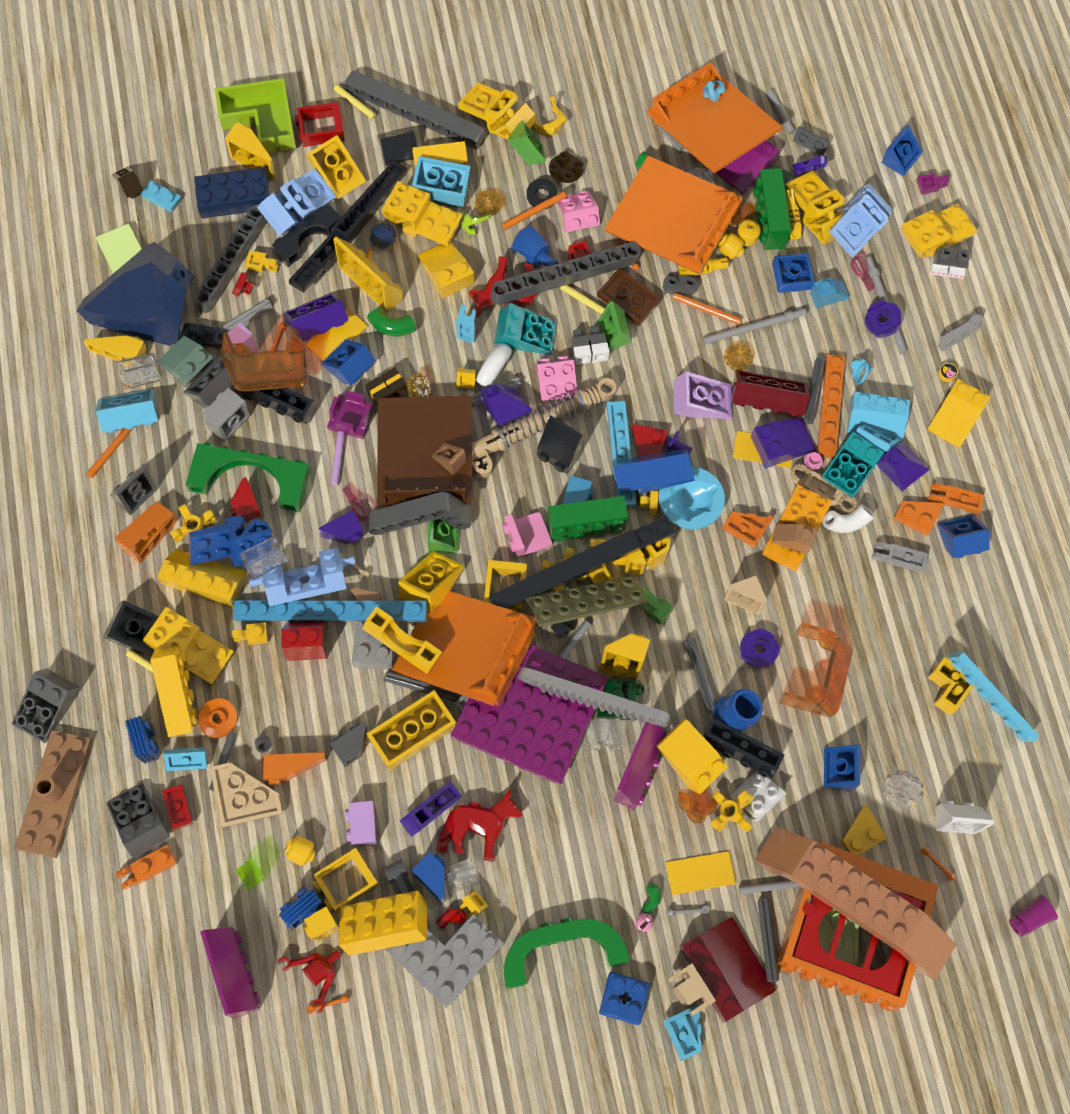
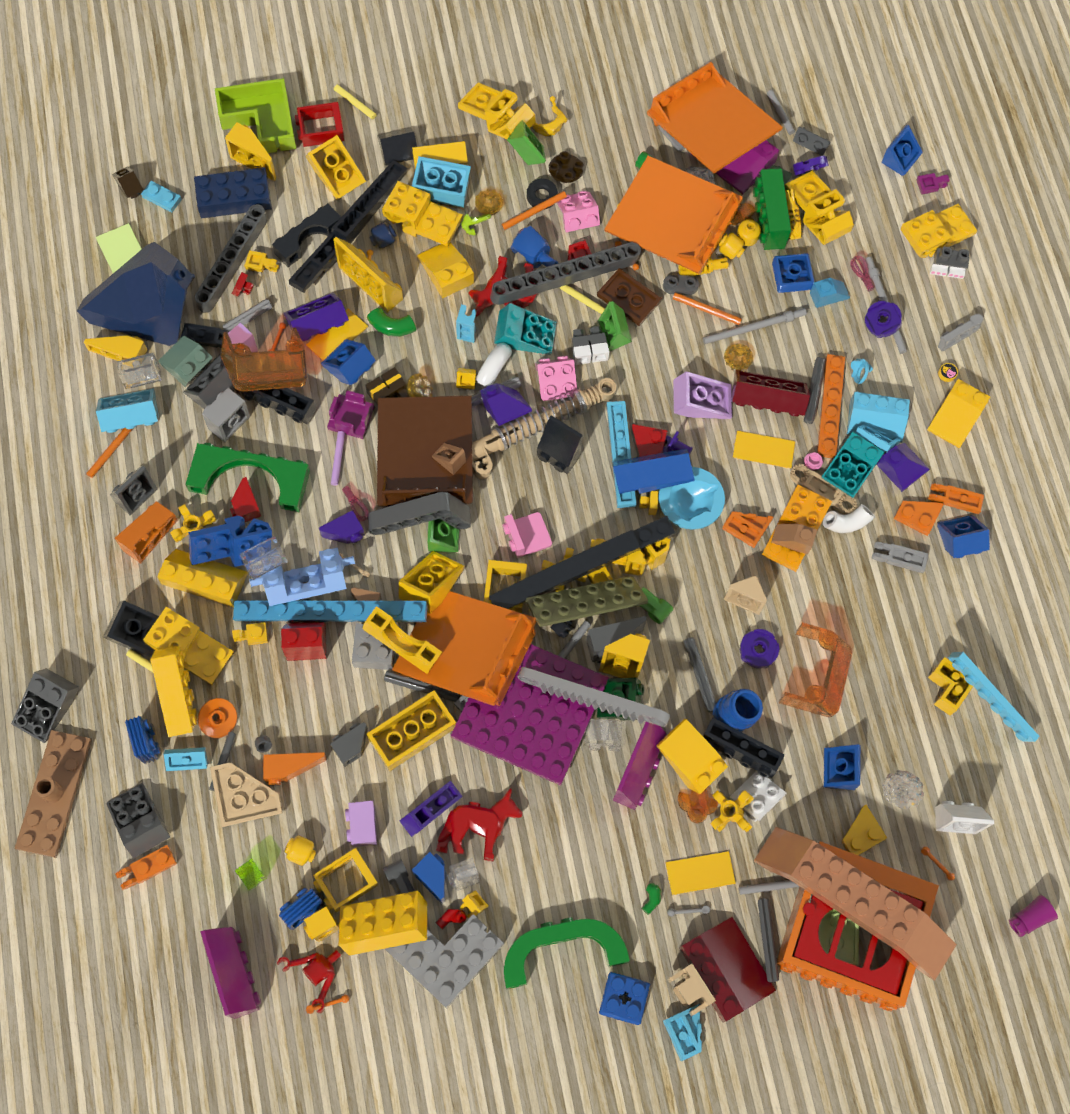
red plate [162,784,193,830] -> none
light blue piece [257,168,337,236] -> none
dark grey beam [342,71,487,149] -> none
green brick [547,496,628,542] -> none
dark azure slope [563,476,594,504] -> none
bright pink hinge [636,913,653,932] -> none
medium azure piece [703,80,725,102] -> none
dark purple slope [751,418,816,469] -> none
light blue piece [828,183,892,257] -> none
none -> dark grey slope [586,616,647,663]

